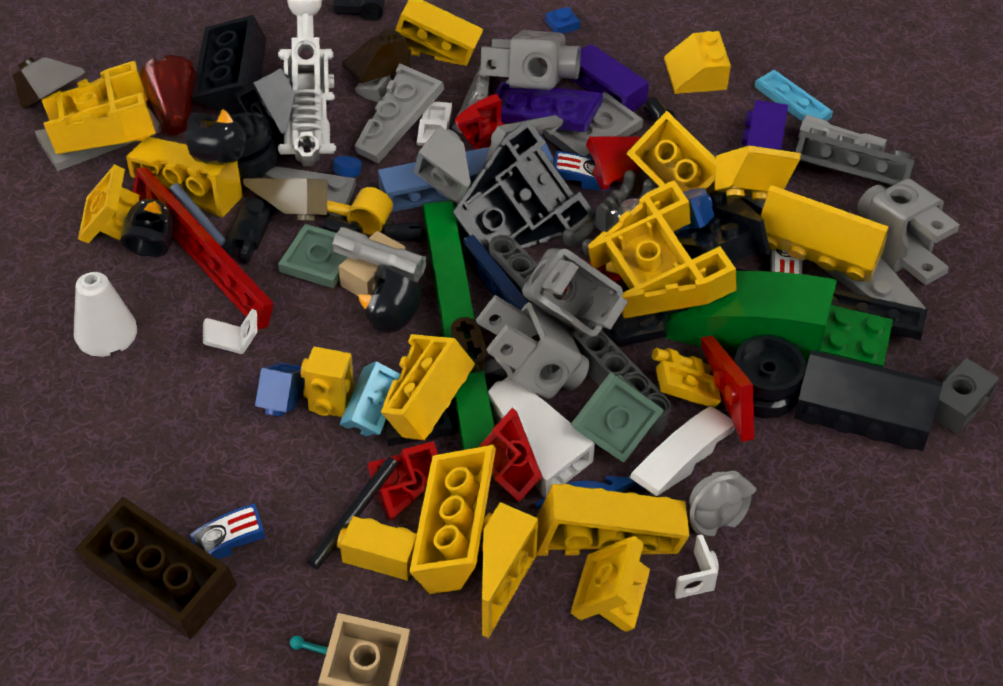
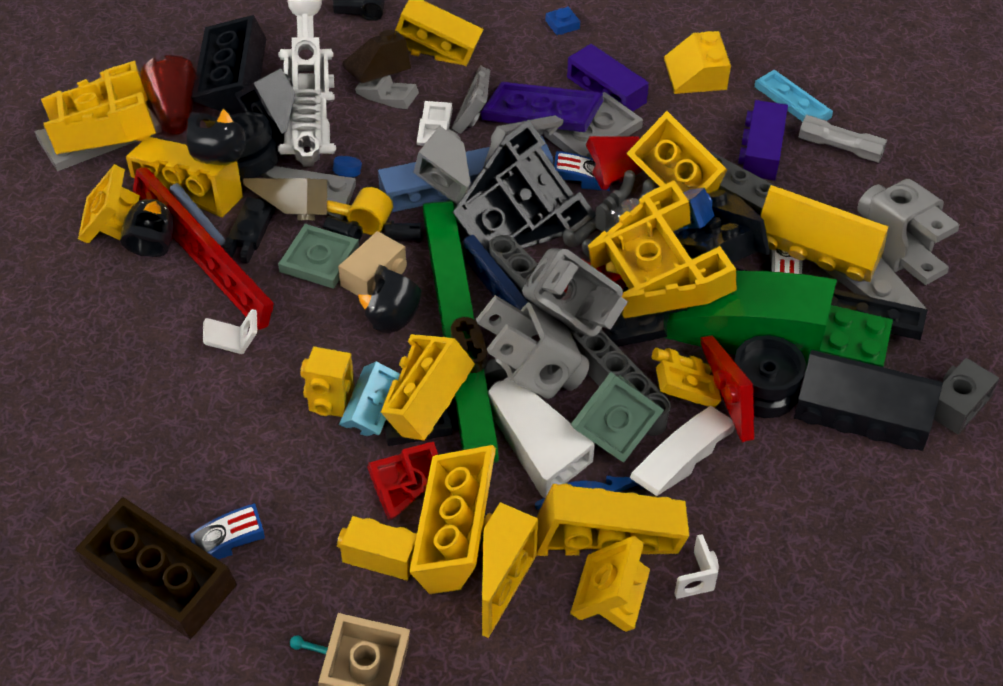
slope [13,57,85,108] -> none
white cone [74,272,137,357] -> none
slope [255,362,305,416] -> none
black bar [307,457,398,570] -> none
light grey axle [332,227,426,282] -> none
light grey wing [355,63,444,164] -> none
red slope [455,94,504,150] -> none
red slope [479,407,543,502] -> none
light grey piece [480,30,581,90] -> none
black pin [643,97,675,122] -> none
light grey piece [689,471,756,537] -> none
yellow slope [715,145,801,201] -> none
dark grey brick [795,128,915,186] -> none

